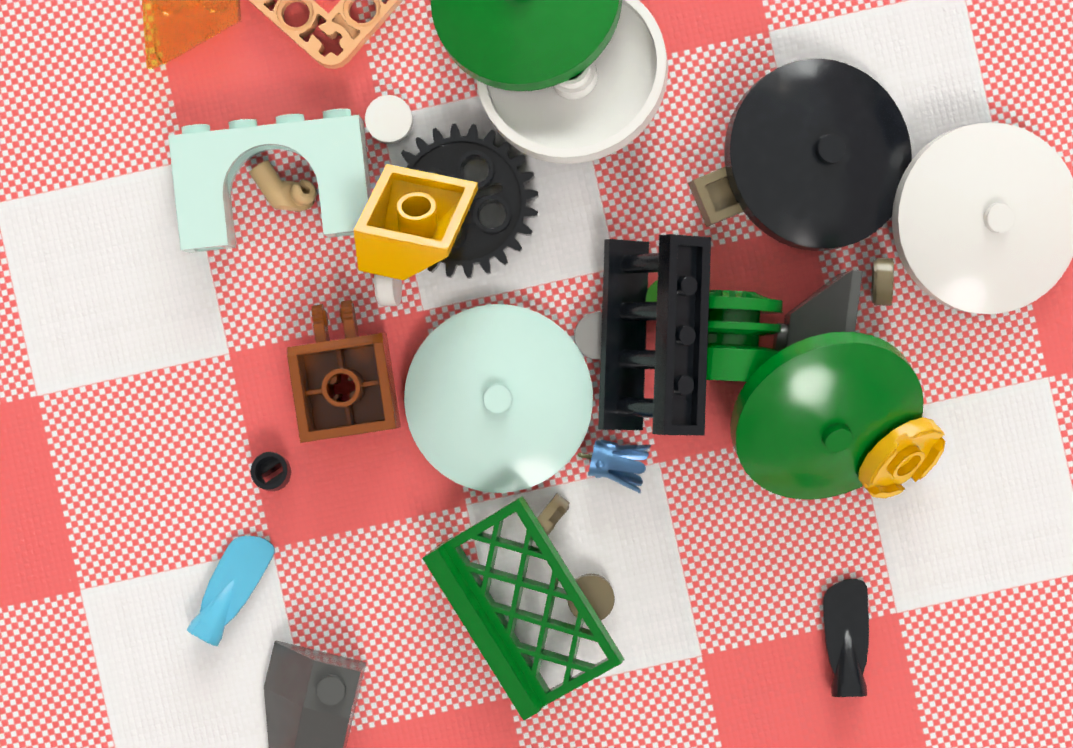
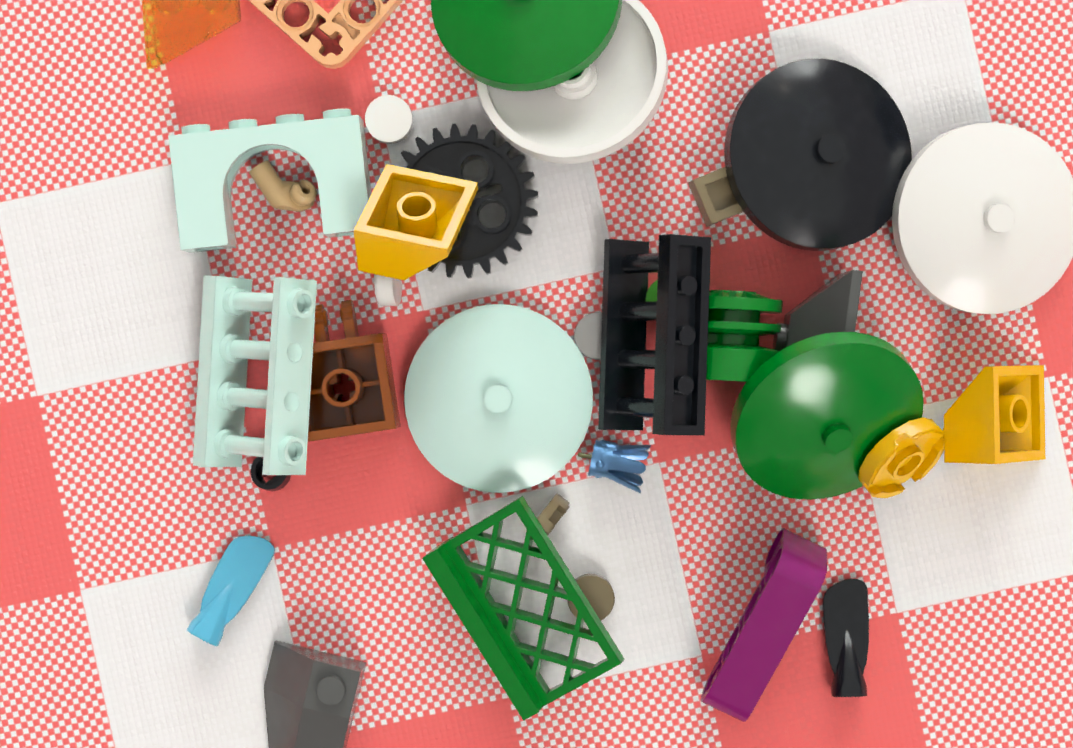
dark tan tile [871,258,894,306] -> none
none -> light aqua fence [193,275,317,475]
none -> magenta beam [701,528,827,722]
none -> yellow slope [942,365,1046,464]

